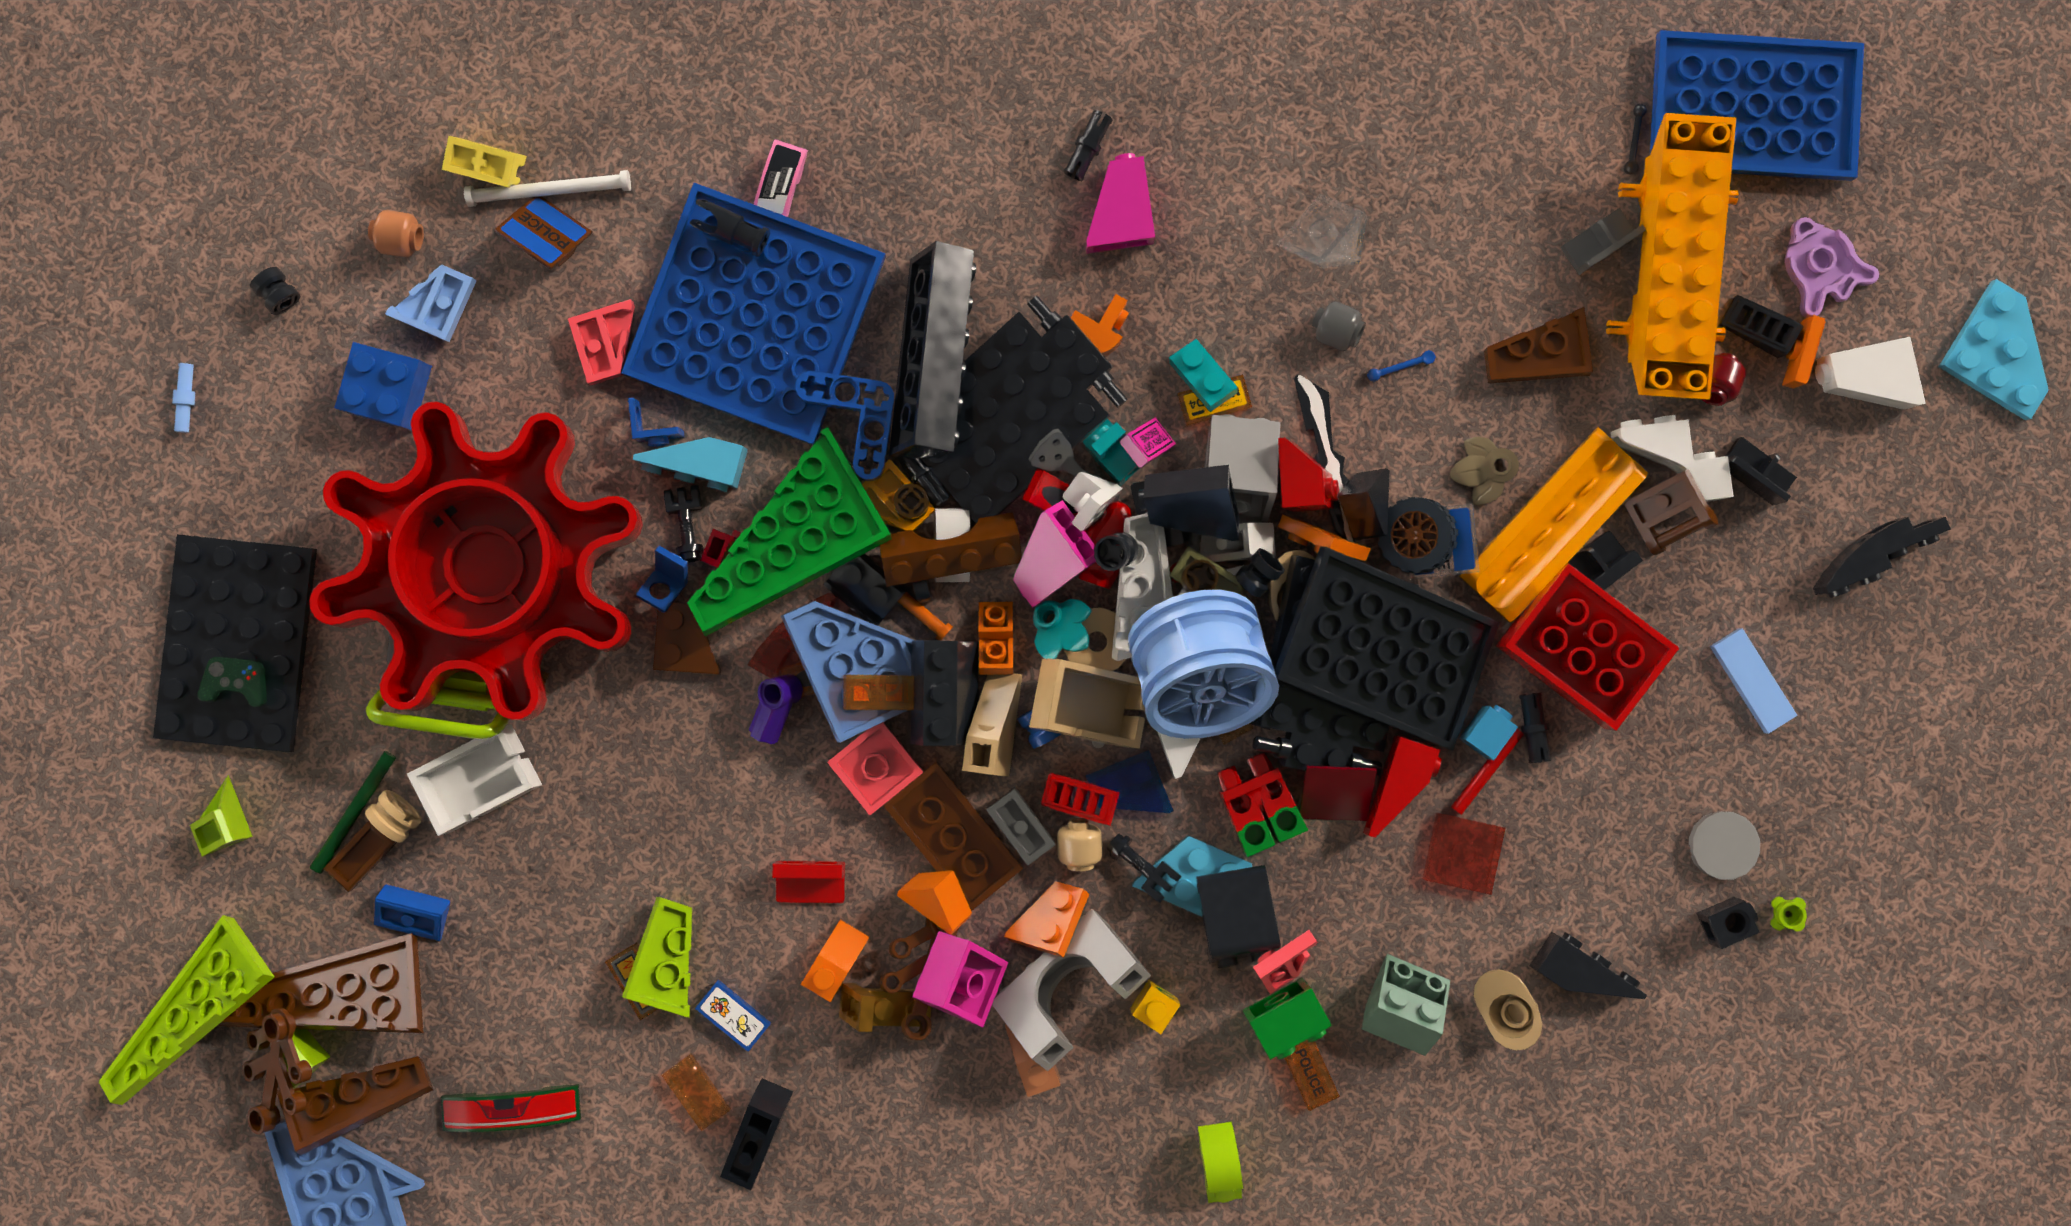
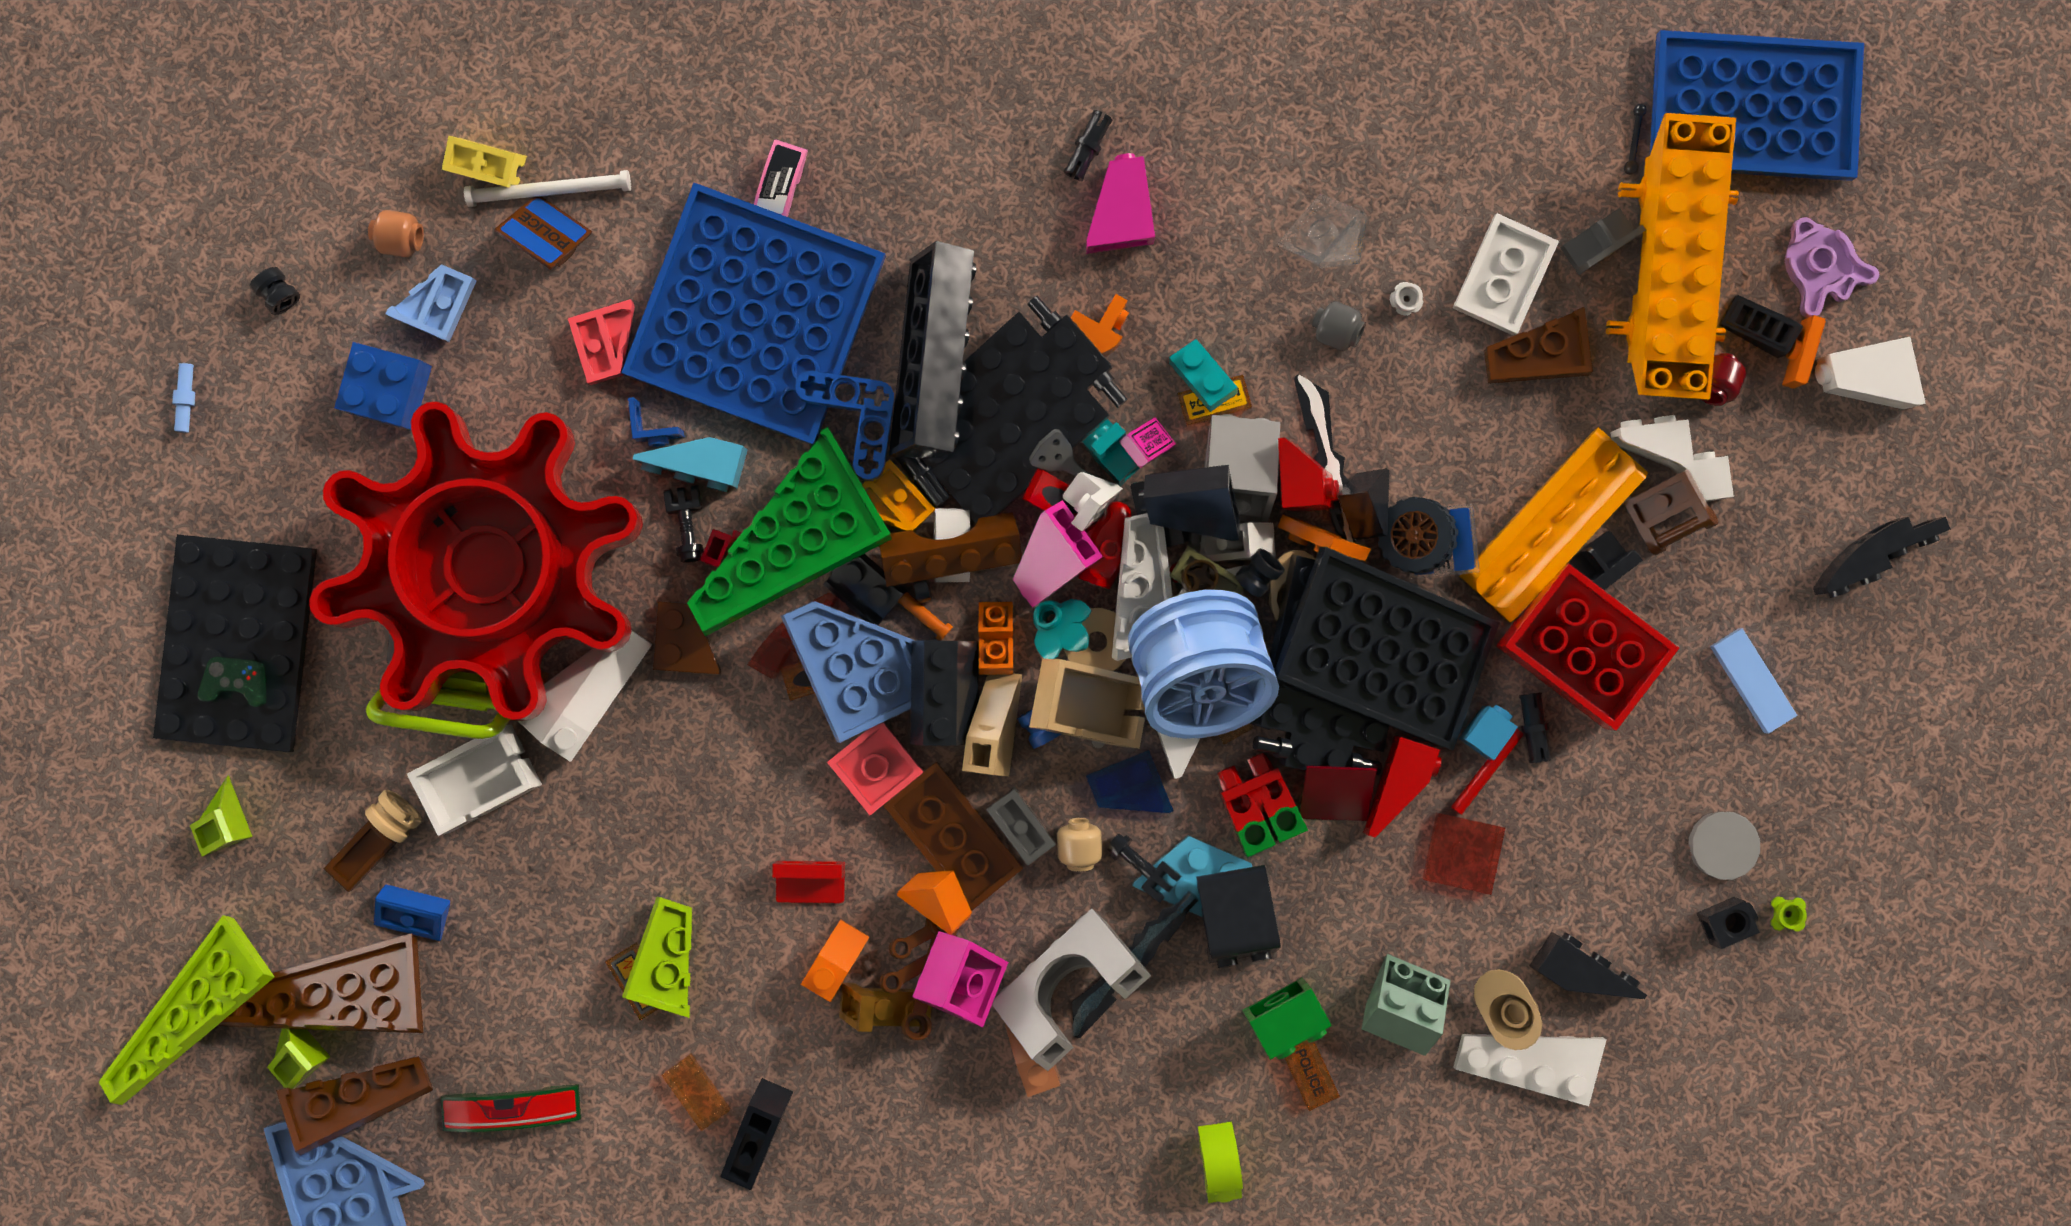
reddish brown plant [242,1008,312,1135] -> none
dark green bar [310,751,396,874] -> none
blue bracket [636,546,688,613] -> none
black piece [690,199,770,257] -> none
tile [695,980,771,1051] -> none
dark purple piece [749,674,803,744] -> none
clear orange tile [843,675,914,710] -> none
dark brown wheel [894,483,929,521] -> none
orange wing [1004,881,1089,958] -> none
red slope [1041,772,1120,826] -> none
black wheel [1094,532,1138,571] -> none
yellow brick [1130,980,1180,1034] -> none
coral wing [1253,930,1318,995] -> none
blue hinge [1367,350,1436,382] -> none
dark tan plate [1450,437,1519,505] -> none
black panel [1725,437,1797,506] -> none
medium azure plate [1938,279,2049,420] -> none
none -> white wedge [518,630,652,762]
none -> black sword [1072,891,1199,1038]
none -> white plate [1390,282,1423,316]
none -> white plate [1453,213,1559,336]
none -> white wing [1453,1034,1607,1106]

